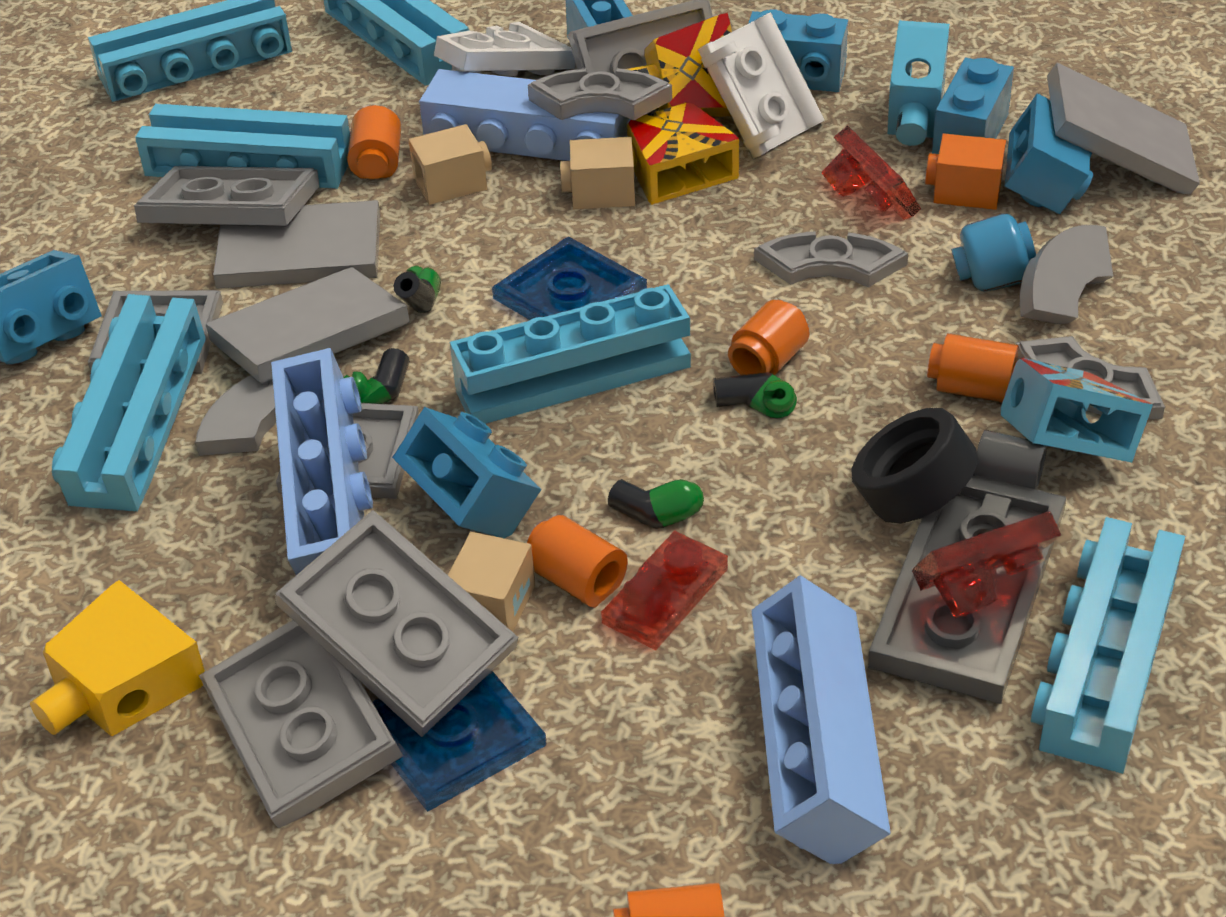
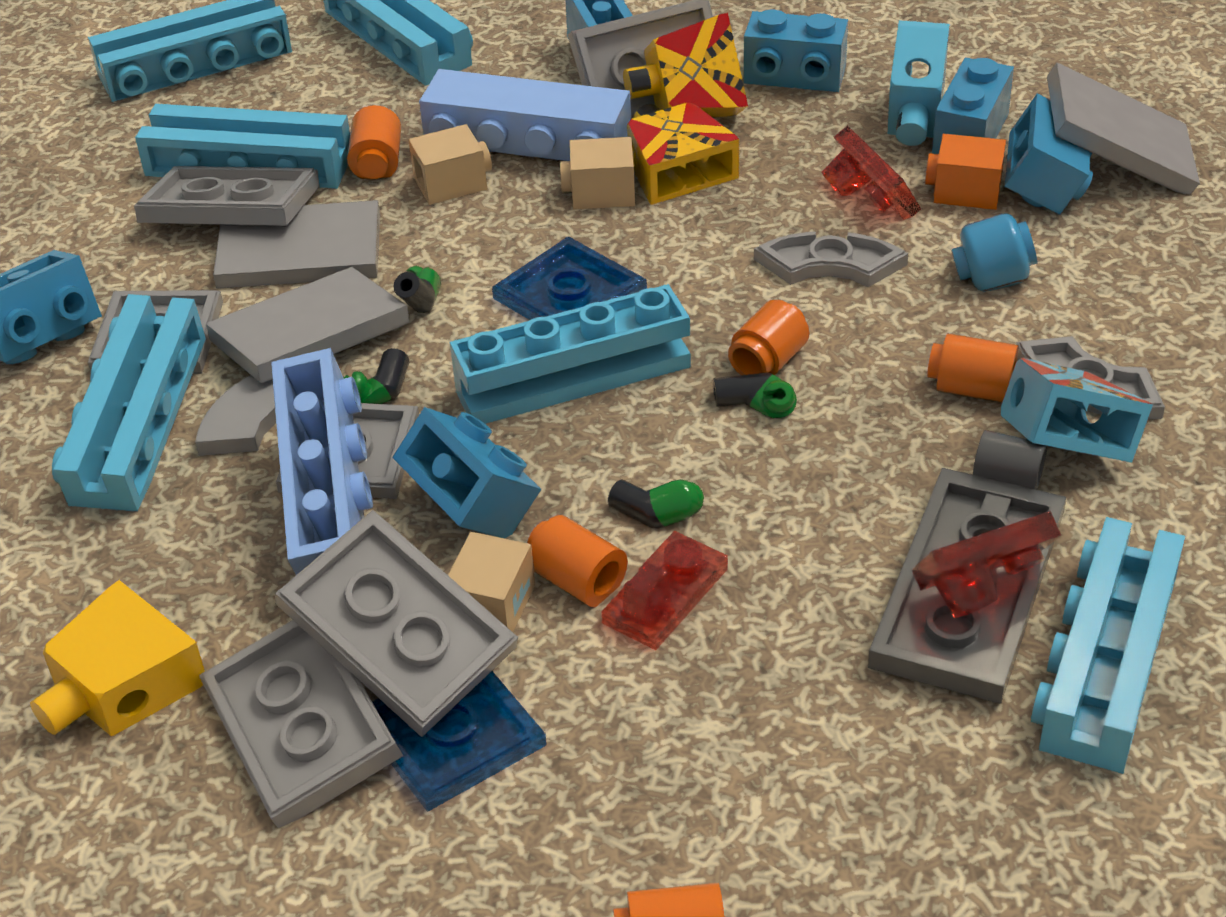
white wing [434,22,575,76] -> none
light grey tile [528,68,672,120] -> none
white piece [698,12,824,159] -> none
light blue brick [751,575,891,864] -> none
black tyre [851,408,978,524] -> none
light grey tile [1020,225,1113,324] -> none

